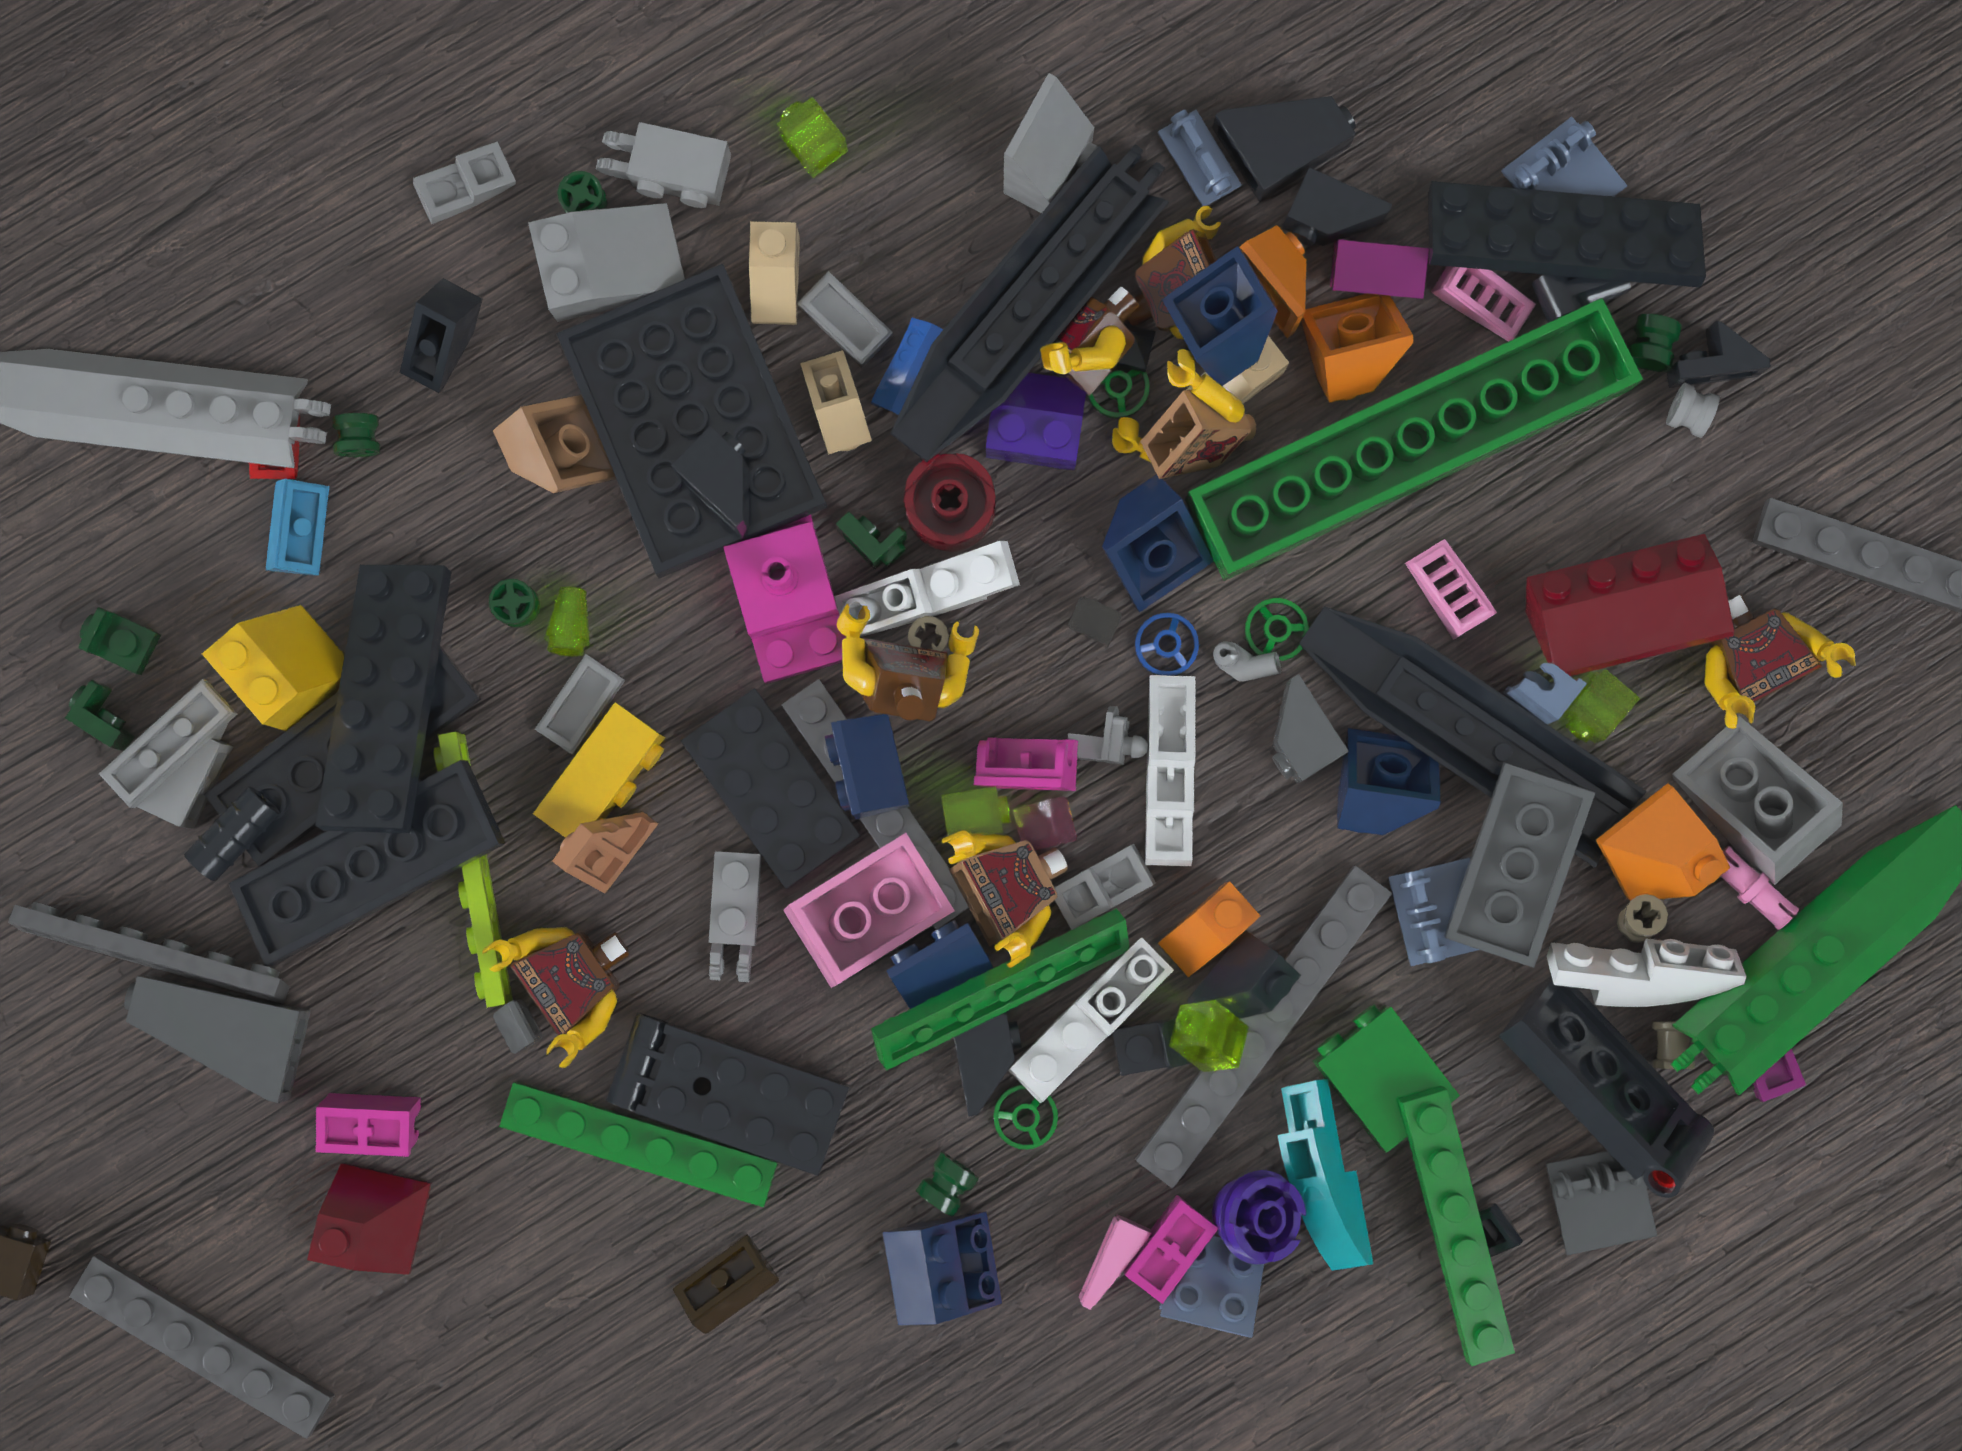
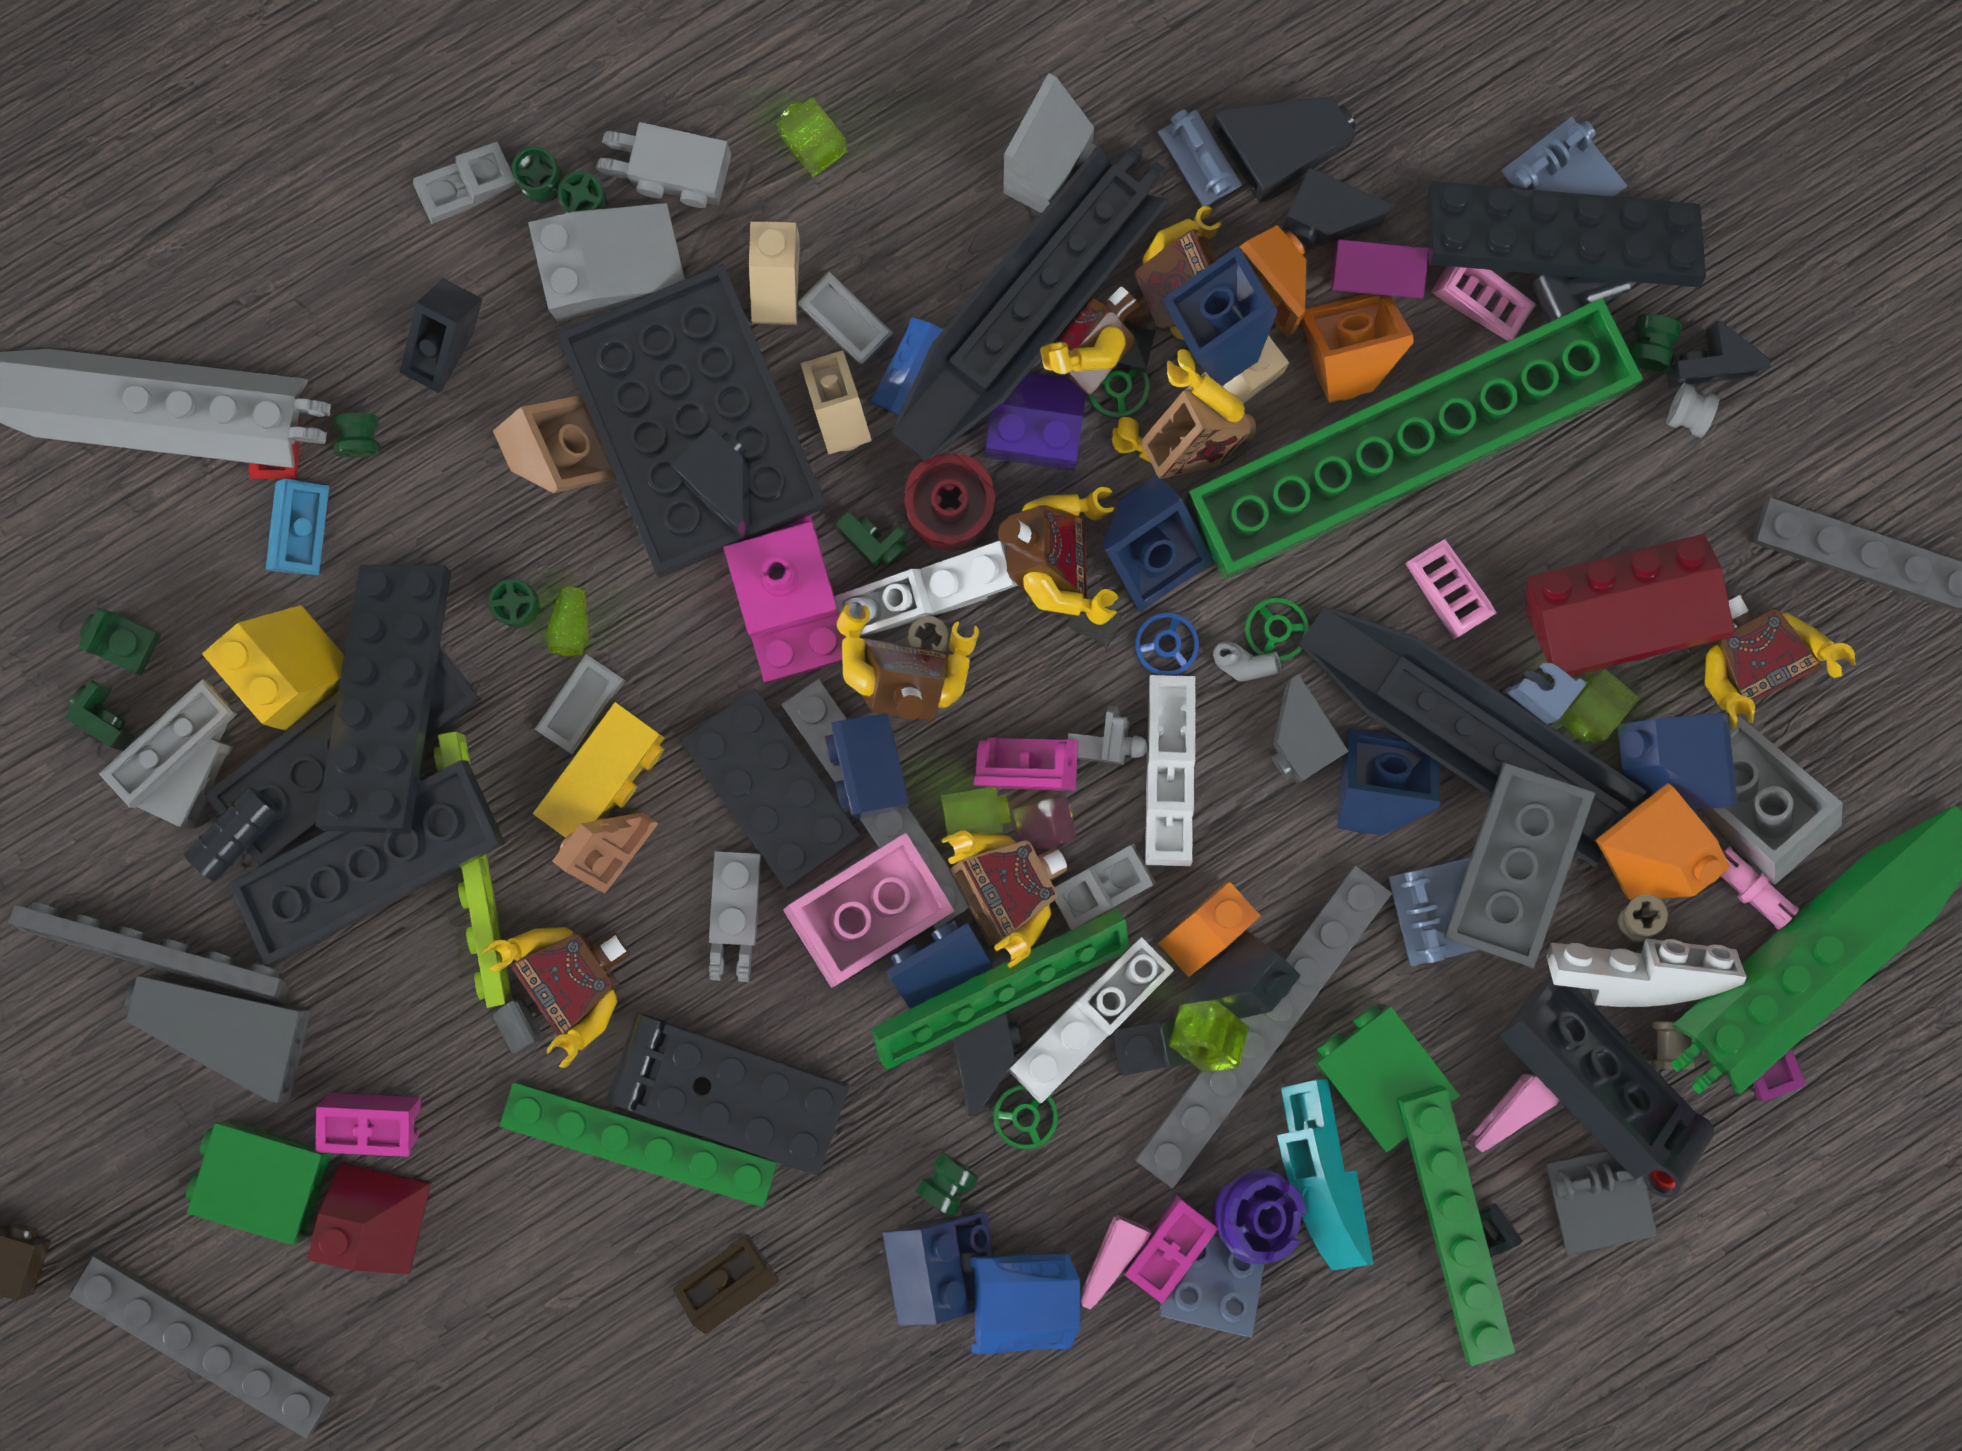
none -> green brick [186,1120,332,1245]
none -> dark green wheel [512,146,563,203]
none -> blue slope [970,1253,1081,1354]
none -> torso [998,487,1118,625]
none -> bright pink slope [1466,1073,1560,1152]
none -> dark blue slope [1618,713,1737,810]

